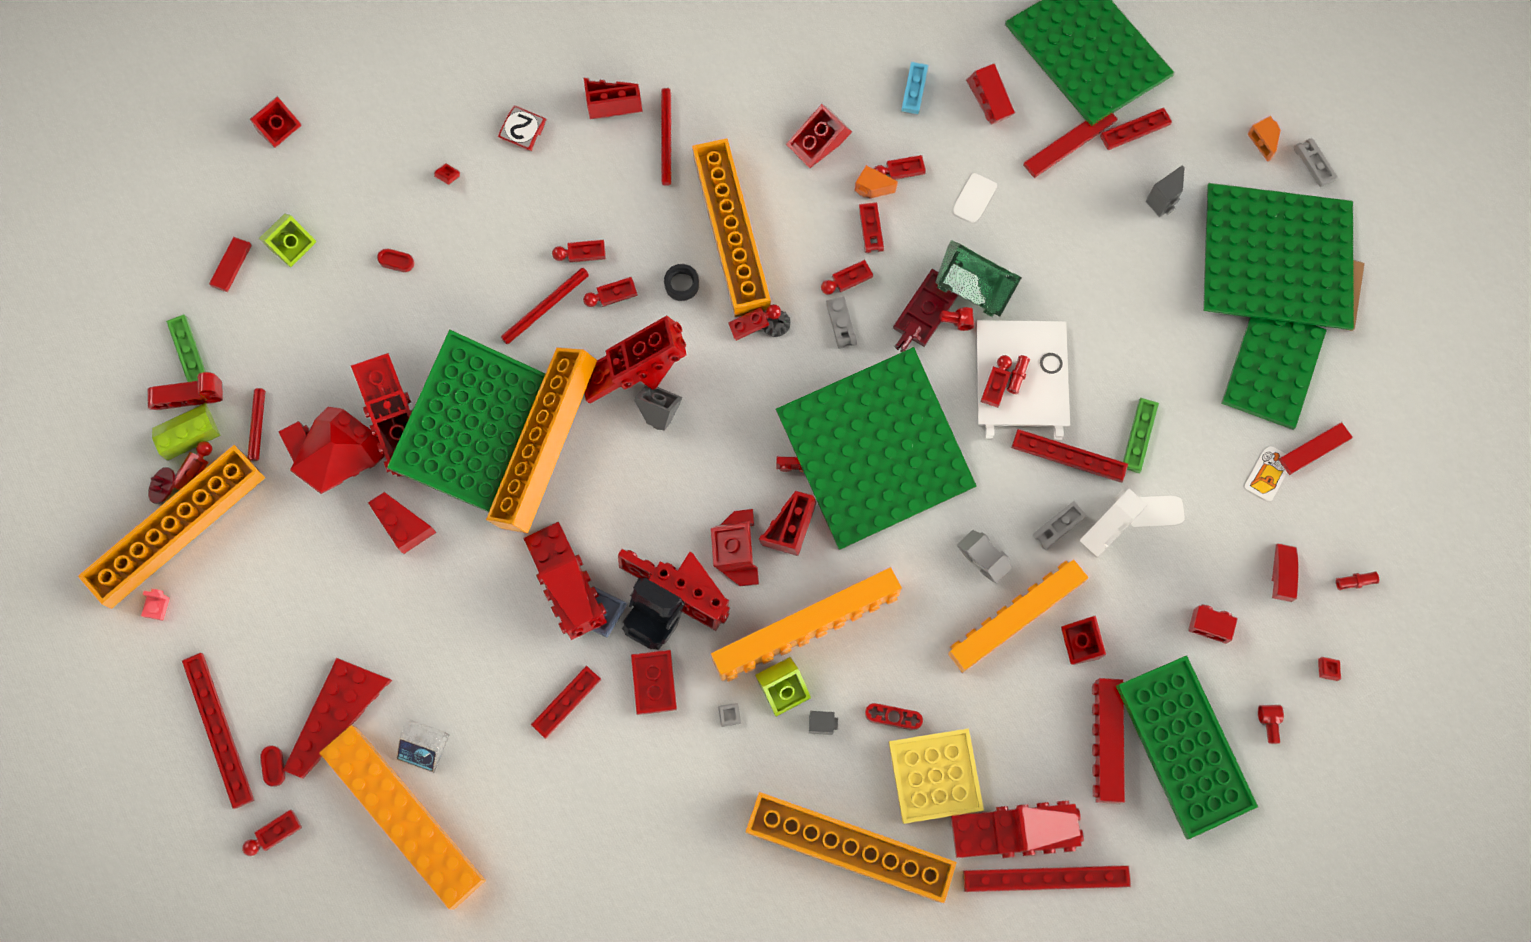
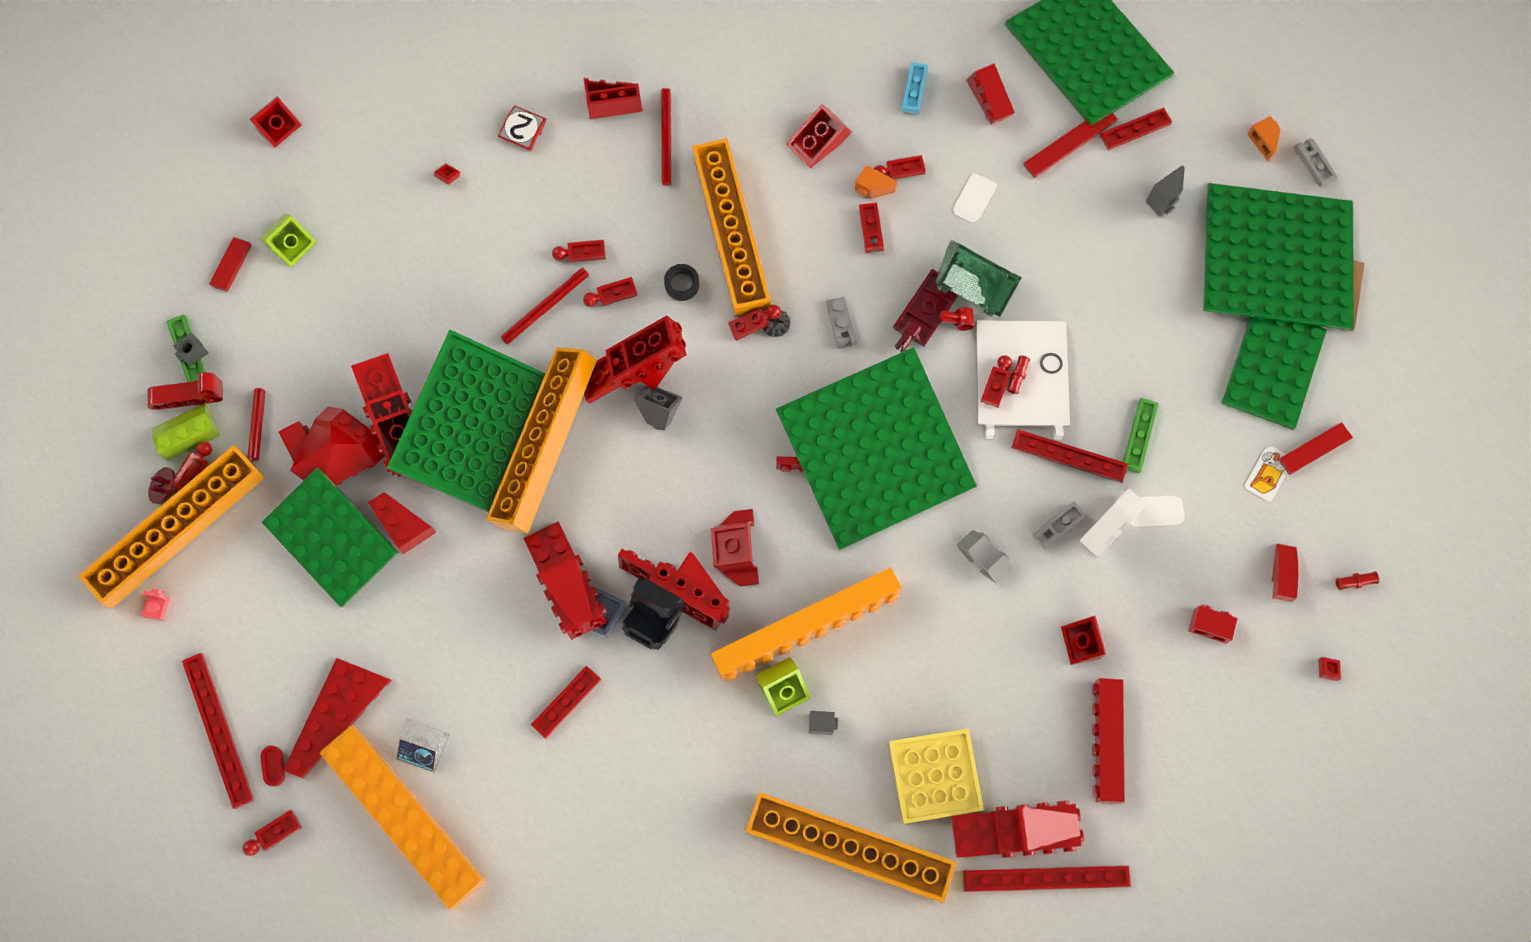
red tile [377,249,414,272] -> none
red plate [631,650,677,715] -> none
light grey tile [718,703,741,727] -> none
red wedge [759,491,816,556] -> none
red plate [821,260,873,295] -> none
red beam [865,703,923,730] -> none
light orange brick [948,559,1089,673] -> none
green plate [1116,655,1258,840] -> none
red axle [1258,705,1284,744] -> none
none -> dark grey brick [173,333,209,366]
none -> green plate [261,468,399,607]

